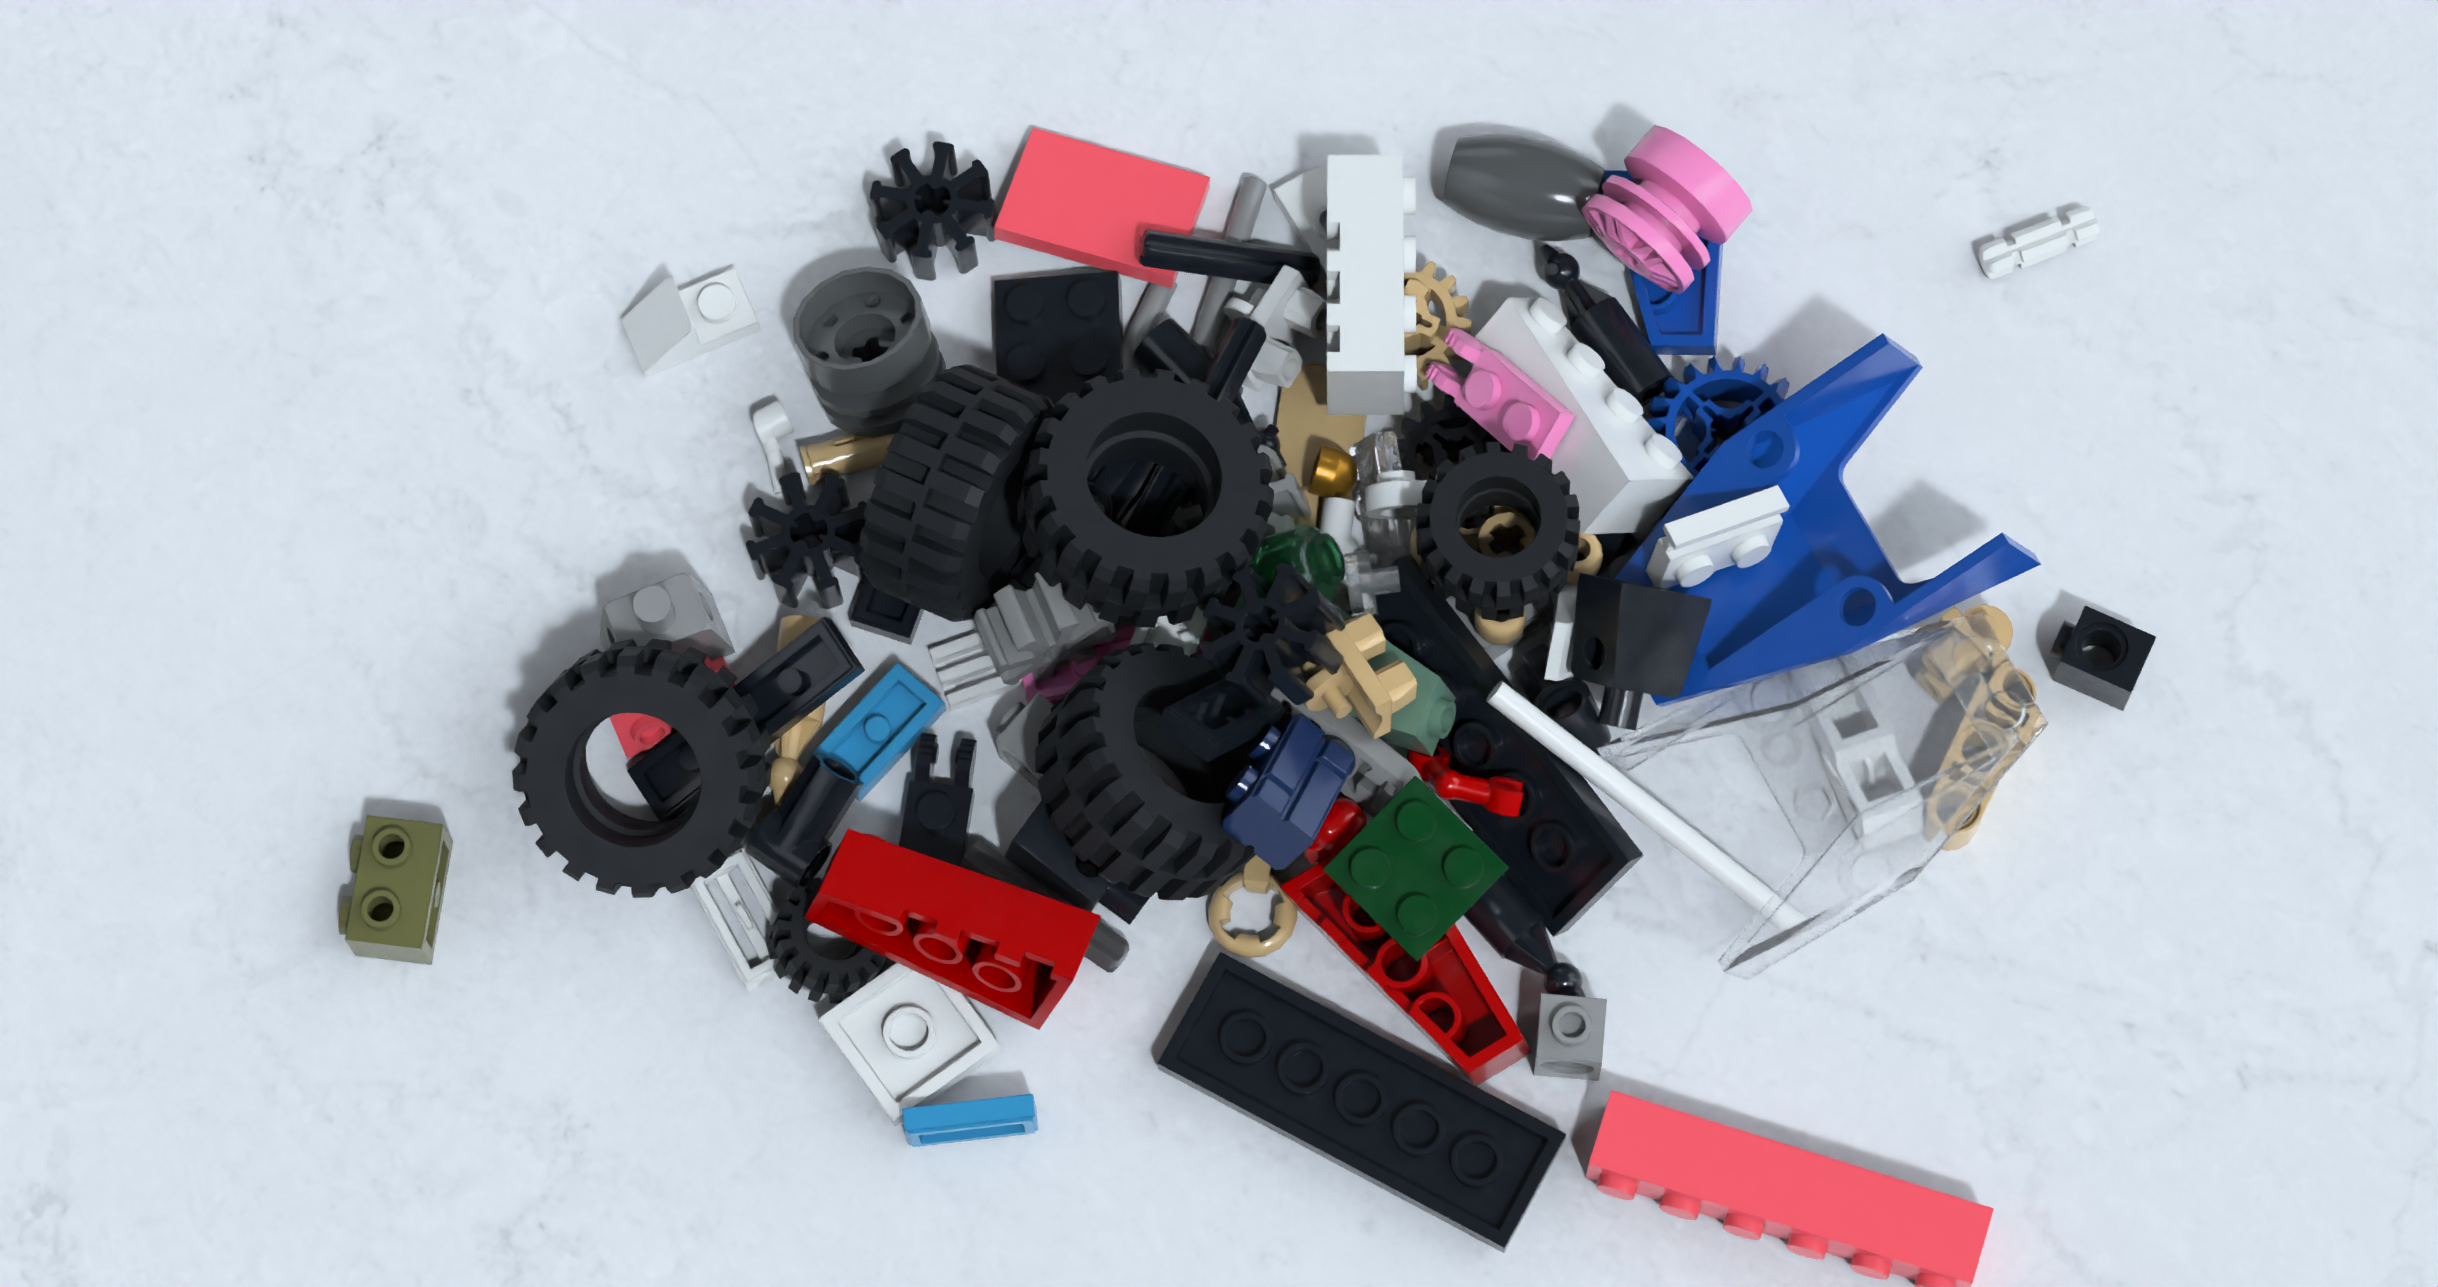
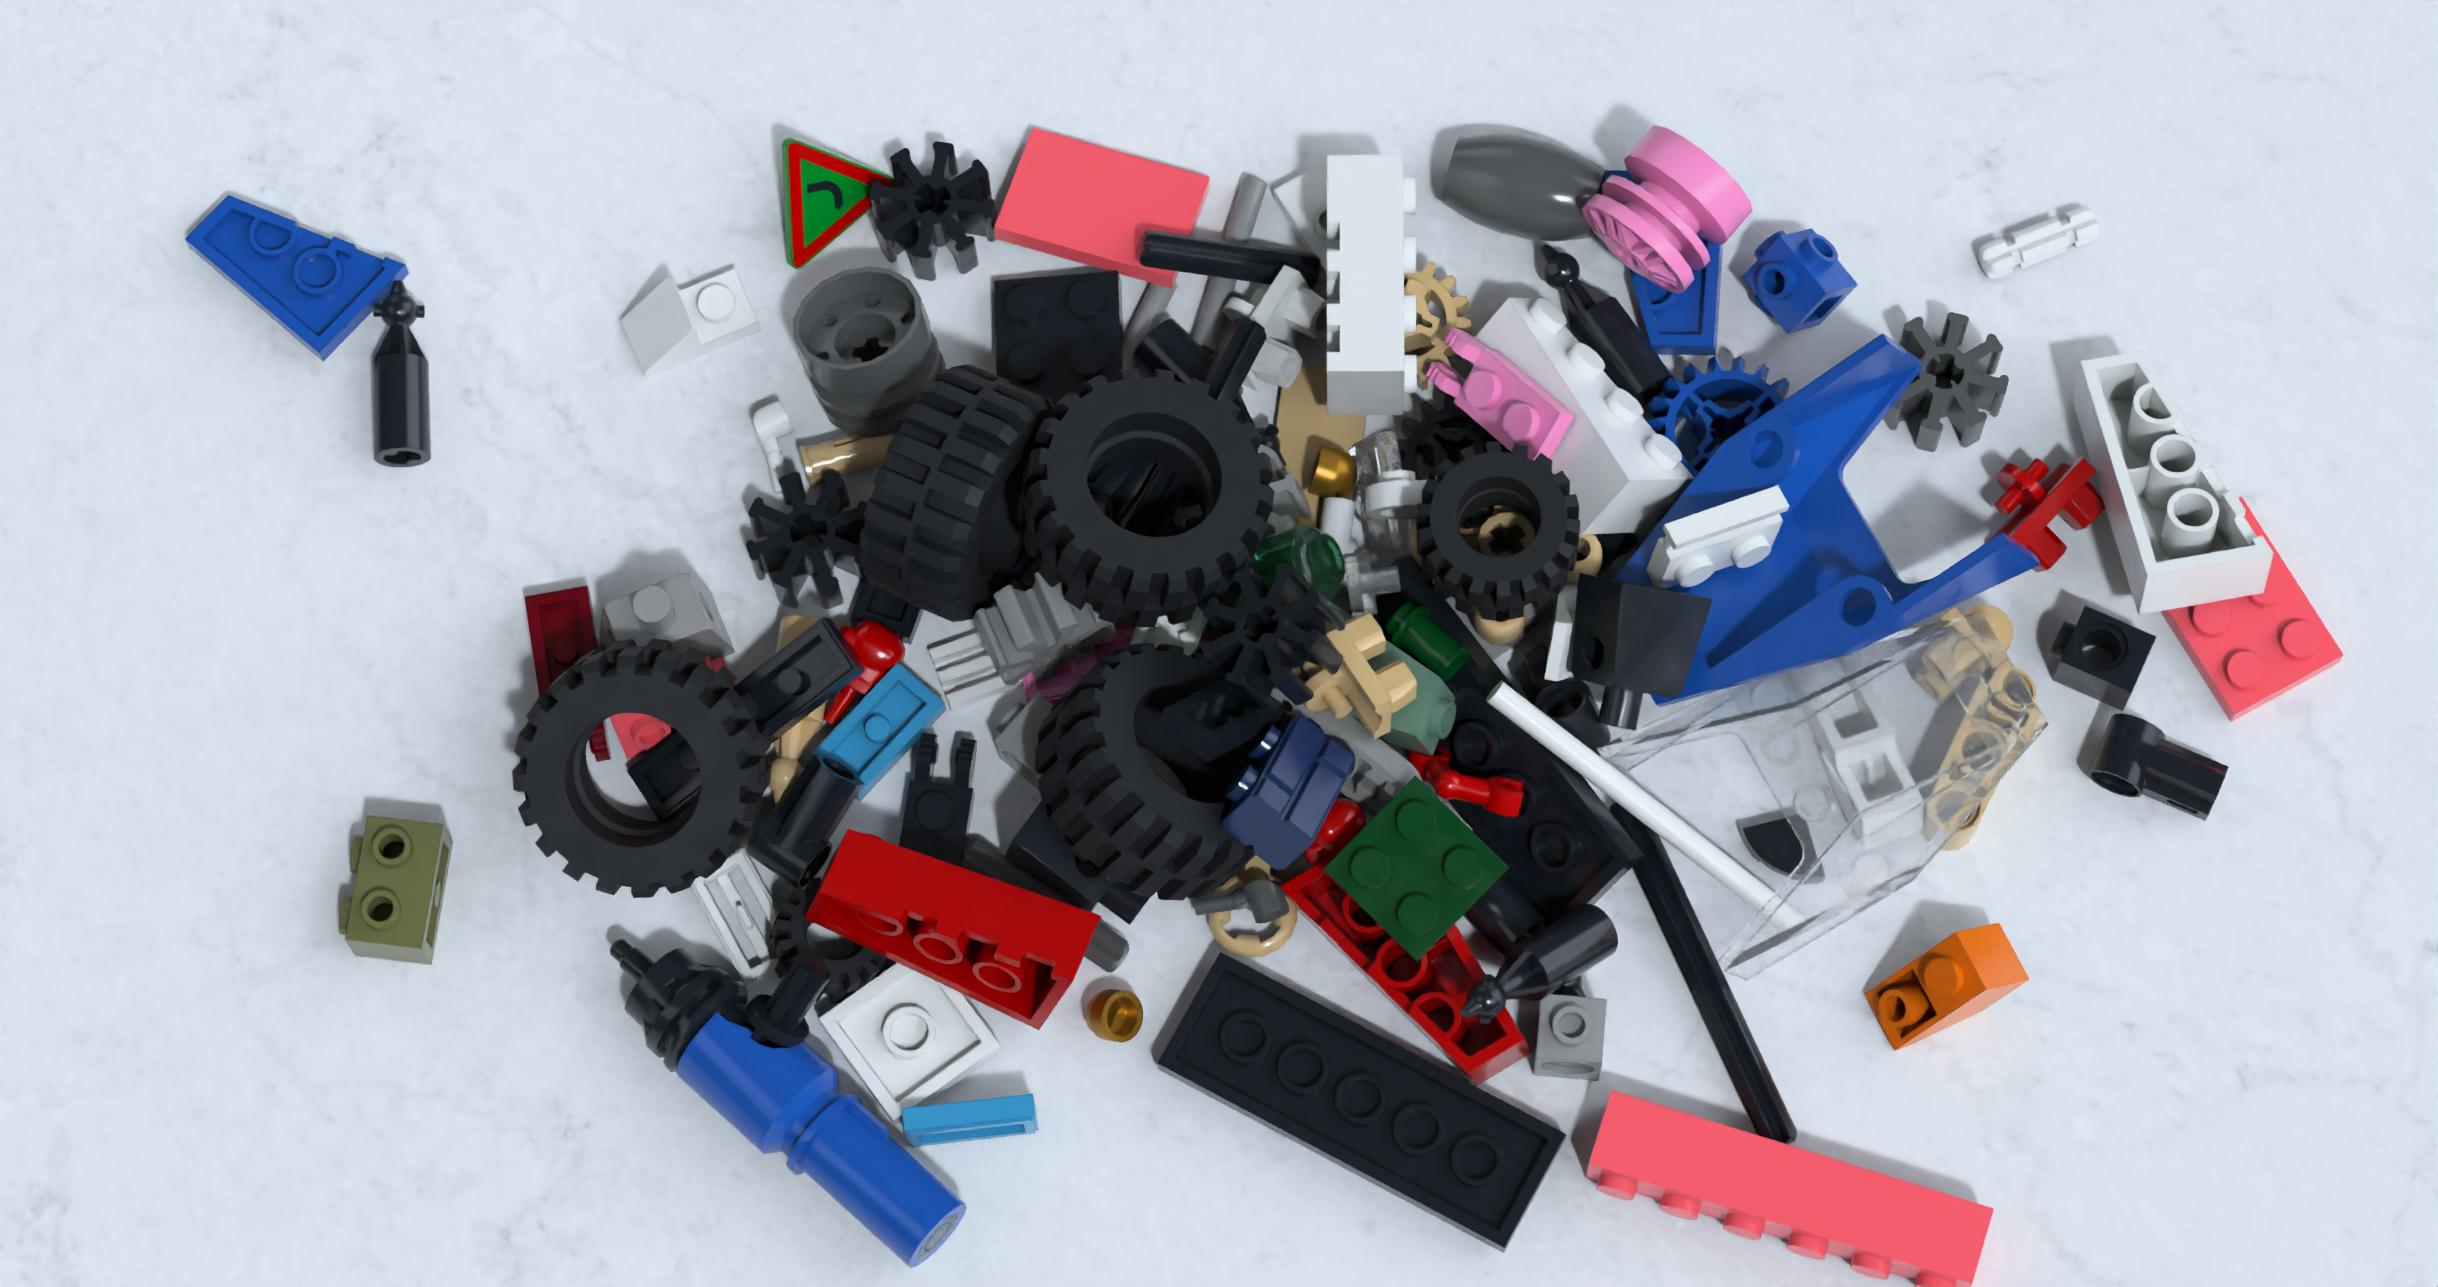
none -> blue wing [185,195,409,362]
none -> black wheel [372,280,431,467]
none -> dark red hinge [525,586,611,762]
none -> blue piece [610,939,967,1268]
none -> piece [781,137,895,269]
none -> red piece [823,620,905,727]
none -> pearl gold hinge [1085,989,1143,1043]
none -> dark grey hand [1194,879,1289,924]
none -> dark green pin [1386,602,1470,682]
none -> black wheel [1460,904,1618,1024]
none -> black axle [1609,802,1797,1145]
none -> black tile [1741,813,1823,881]
none -> blue brick [1742,228,1858,334]
none -> orange slope [1865,923,2030,1051]
none -> dark grey gear [1883,312,2009,452]
none -> red hips [1989,457,2105,572]
none -> white wedge [2073,350,2274,615]
none -> black piece [2088,713,2229,821]
none -> coral plate [2160,496,2344,722]

